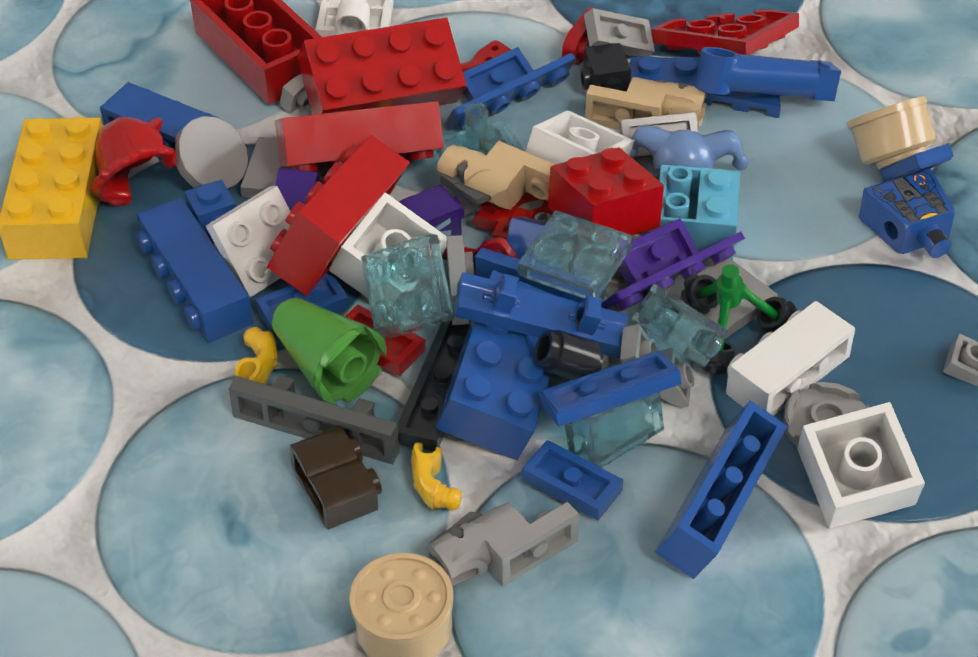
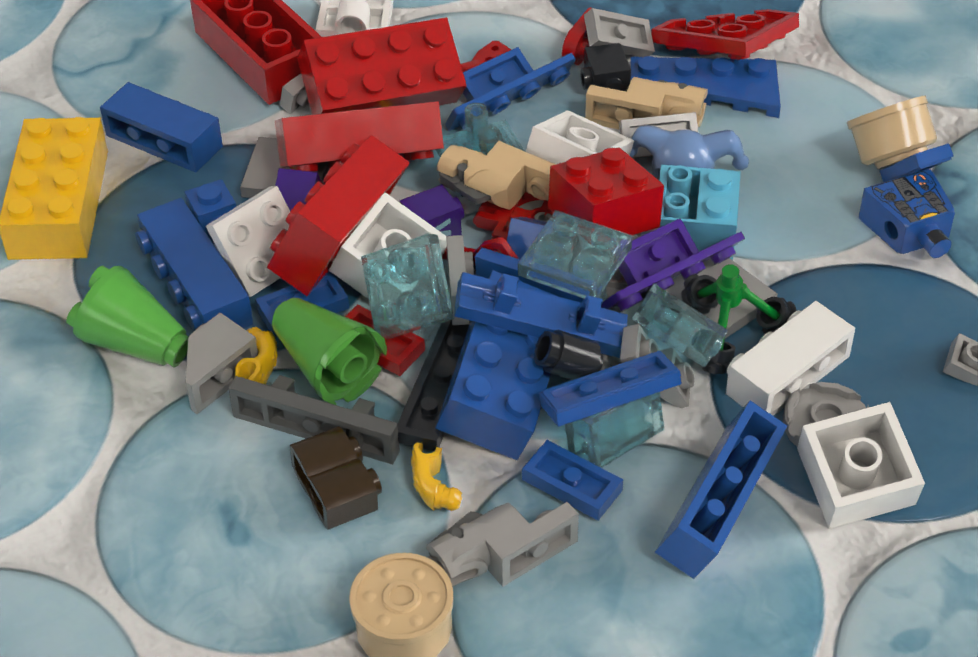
red hair [90,117,177,207] -> none
light grey tile [174,116,248,190] -> none
blue piece [695,47,841,101] -> none
none -> bright green cone [66,265,189,367]
none -> light grey slope [185,313,258,414]

